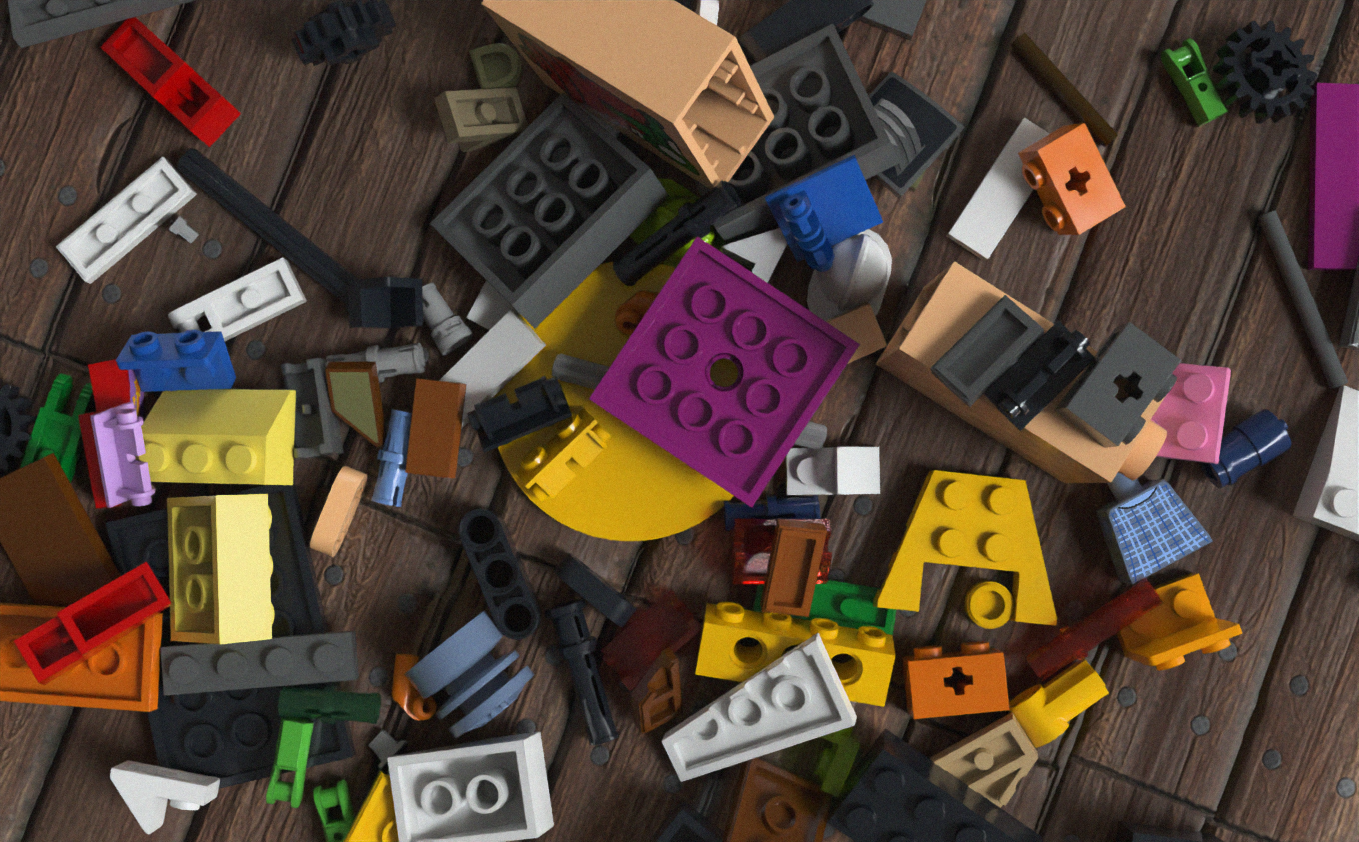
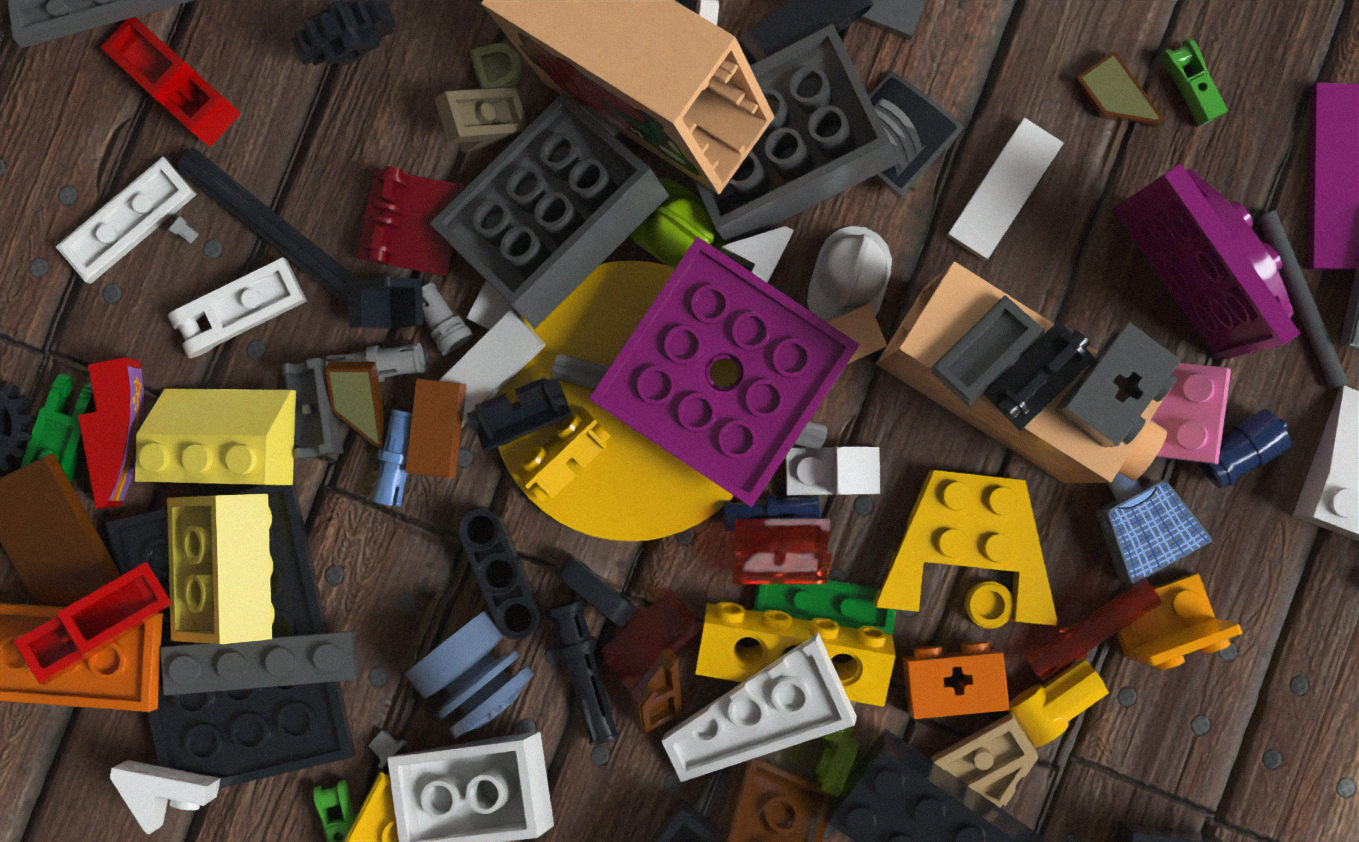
lavender hinge [90,402,155,508] -> none
blue bracket [116,330,236,392] -> none
bright green bar [266,716,314,808] -> none
clear green pin [278,685,381,724] -> none
light nougat beam [310,466,368,557] -> none
orange arm [391,654,437,721] -> none
black pin [613,180,741,287] -> none
orange arm [614,290,659,335] -> none
dark orange tile [760,519,827,617] -> none
blue hinge [765,155,883,272] -> none
dark brown bar [1011,32,1118,147] -> none
orange brick [1018,123,1126,235] -> none
black gear [1212,21,1317,124] -> none
none -> dark red hinge [356,166,466,277]
none -> olive tile [1073,50,1165,127]
none -> magenta piece [1111,163,1301,361]

